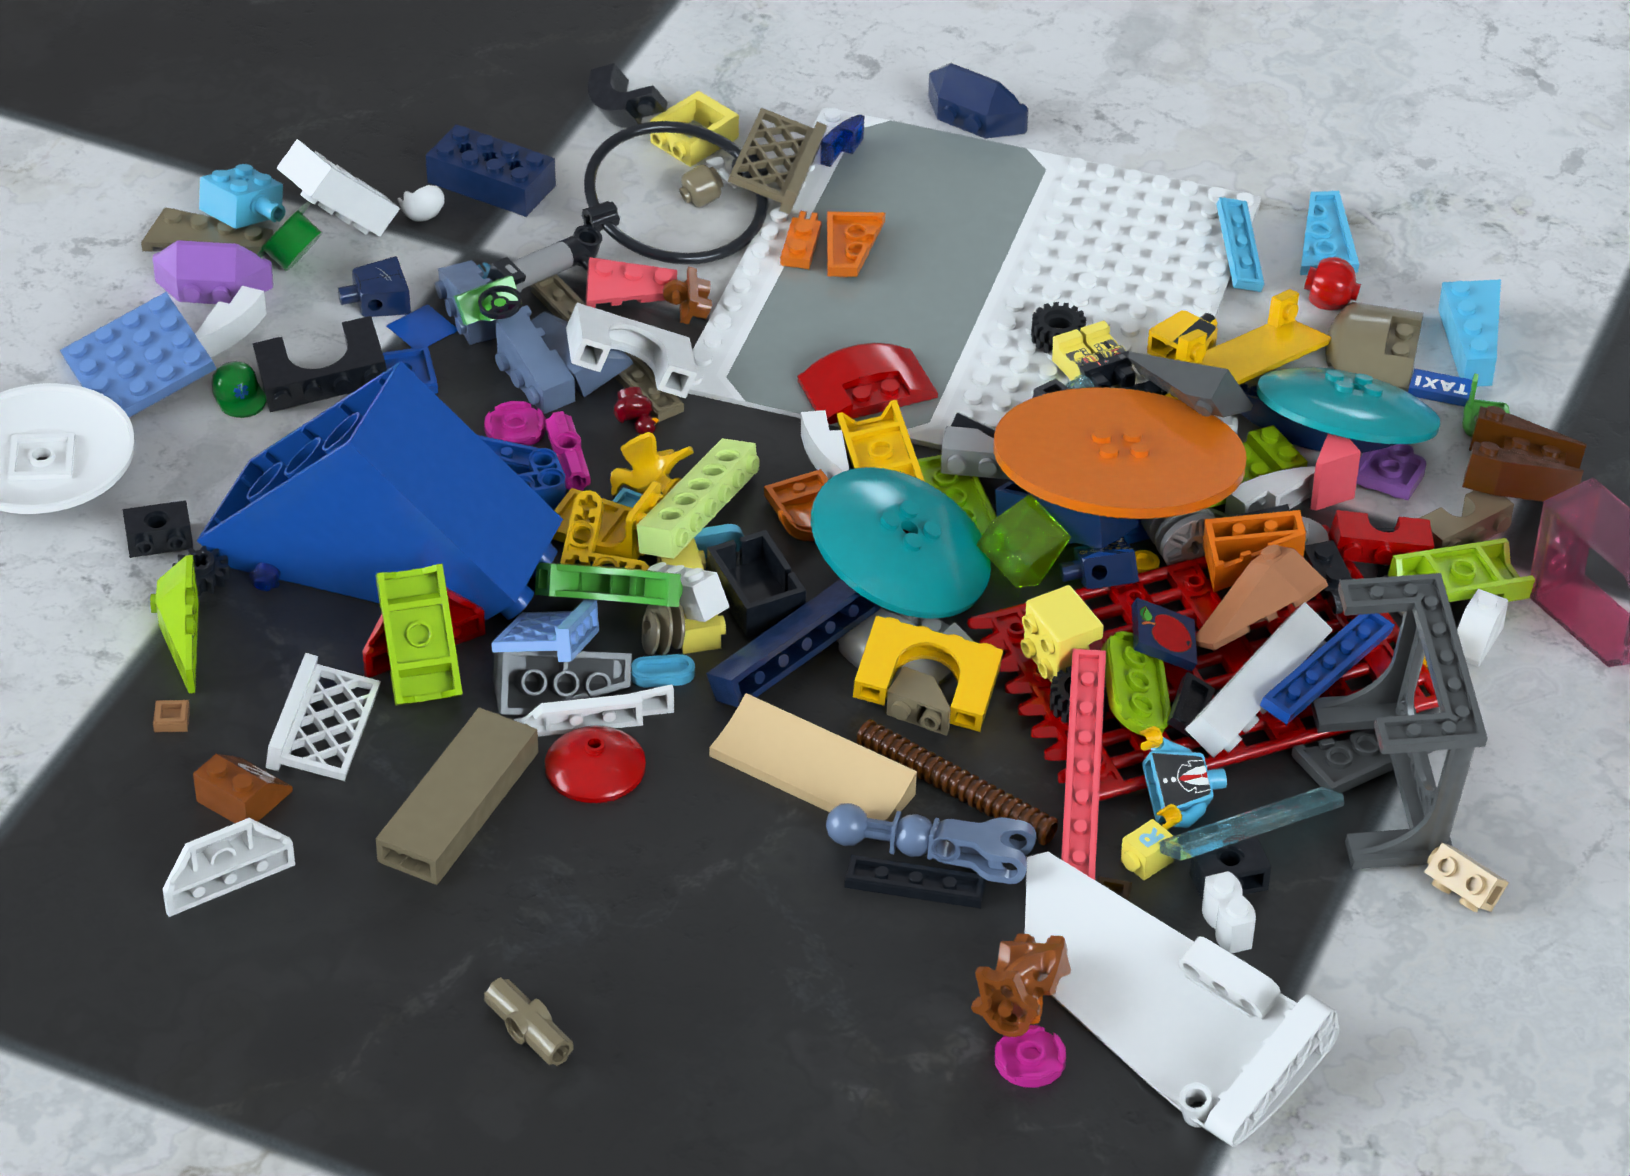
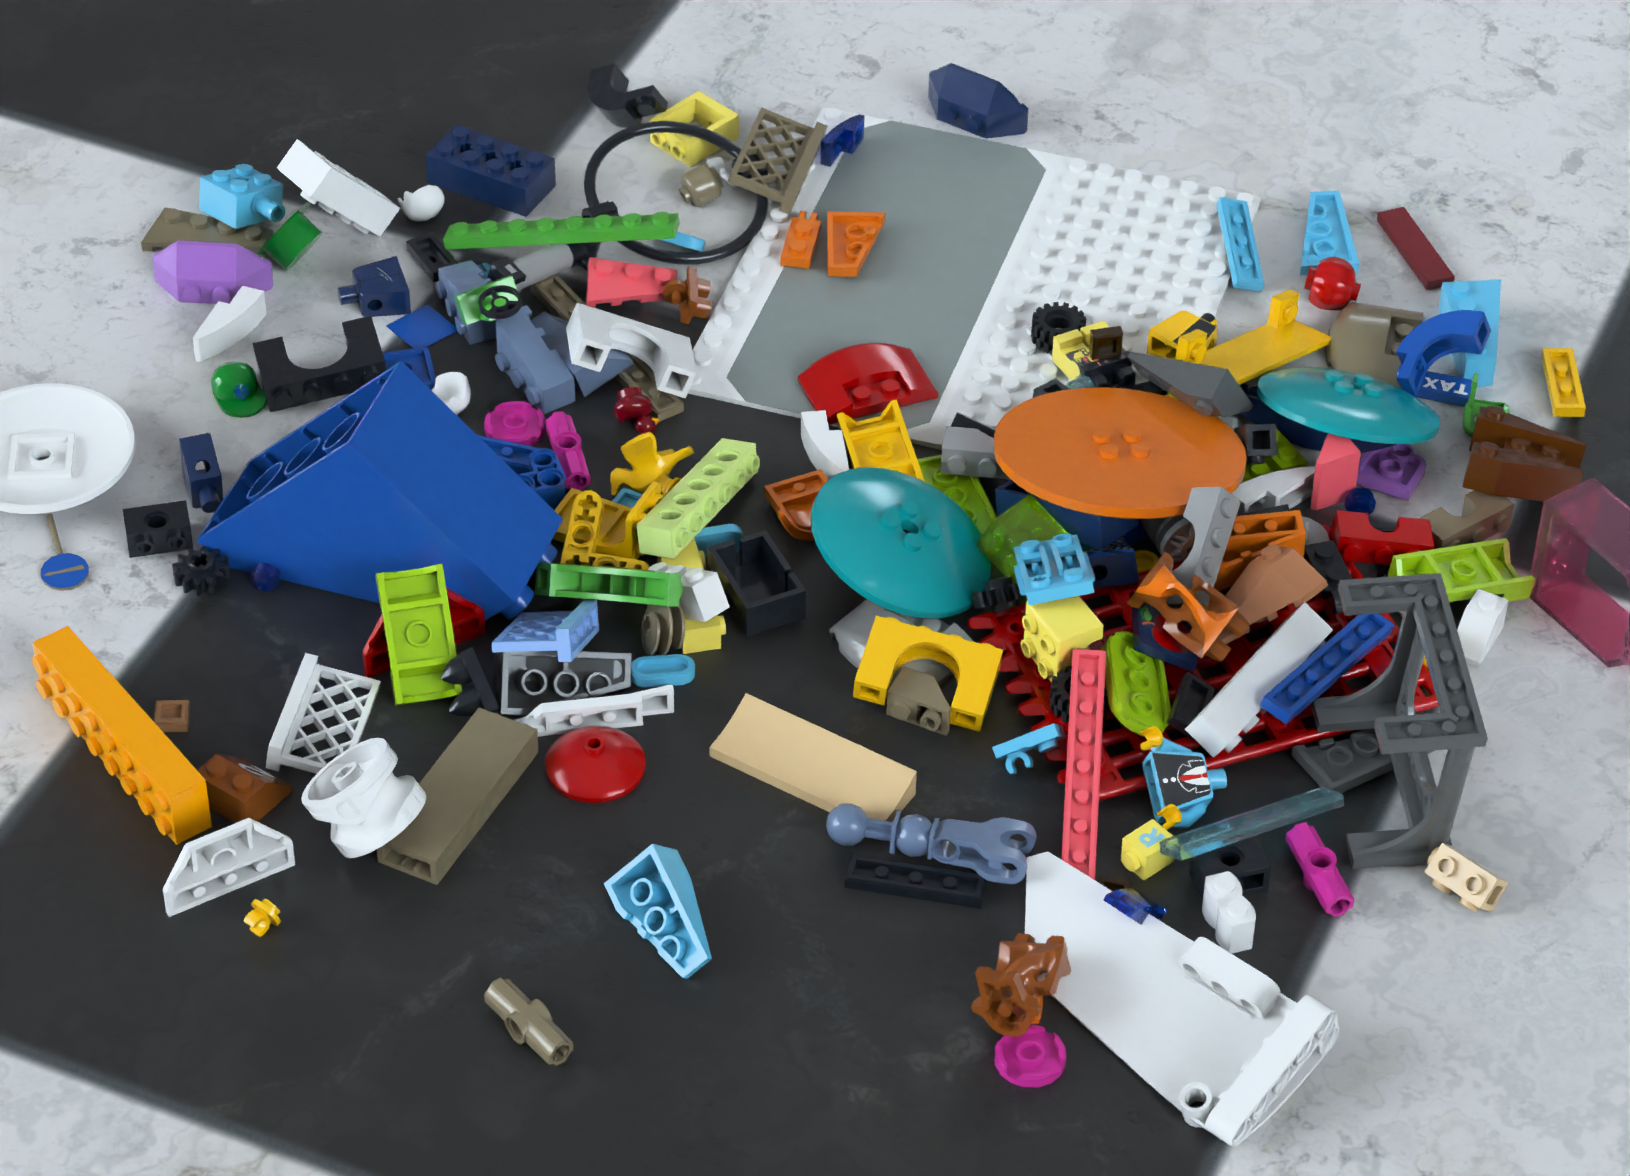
medium blue plate [60,292,217,417] -> none
lime wedge [150,555,199,693] -> none
dark blue brick [706,579,881,707] -> none
reddish brown piece [856,719,1058,845] -> none
none -> light orange brick [32,626,212,845]
none -> blue piece [41,513,89,591]
none -> dark blue torso [179,433,224,513]
none -> yellow plate [244,899,281,937]
none -> white piece [301,738,426,858]
none -> black piece [406,232,458,283]
none -> white hair [431,372,471,415]
none -> black tile [441,647,499,716]
none -> bright green plate [443,212,680,250]
none -> medium azure wedge [604,844,712,979]
none -> medium azure tile [660,231,705,252]
none -> black gear [972,576,1026,613]
none -> medium azure plate [992,723,1066,774]
none -> medium azure piece [1014,533,1095,606]
none -> dark brown tile [1089,326,1123,360]
none -> clear blue slope [1103,888,1167,925]
none -> dark orange hips [1127,552,1249,662]
none -> light grey arch [1167,487,1241,609]
none -> black brick [1234,424,1277,465]
none -> dark pink piece [1286,822,1354,917]
none -> clear blue plate [1344,488,1376,515]
none -> dark red tile [1377,207,1455,290]
none -> blue arch [1396,310,1491,397]
none -> yellow plate [1541,348,1586,417]

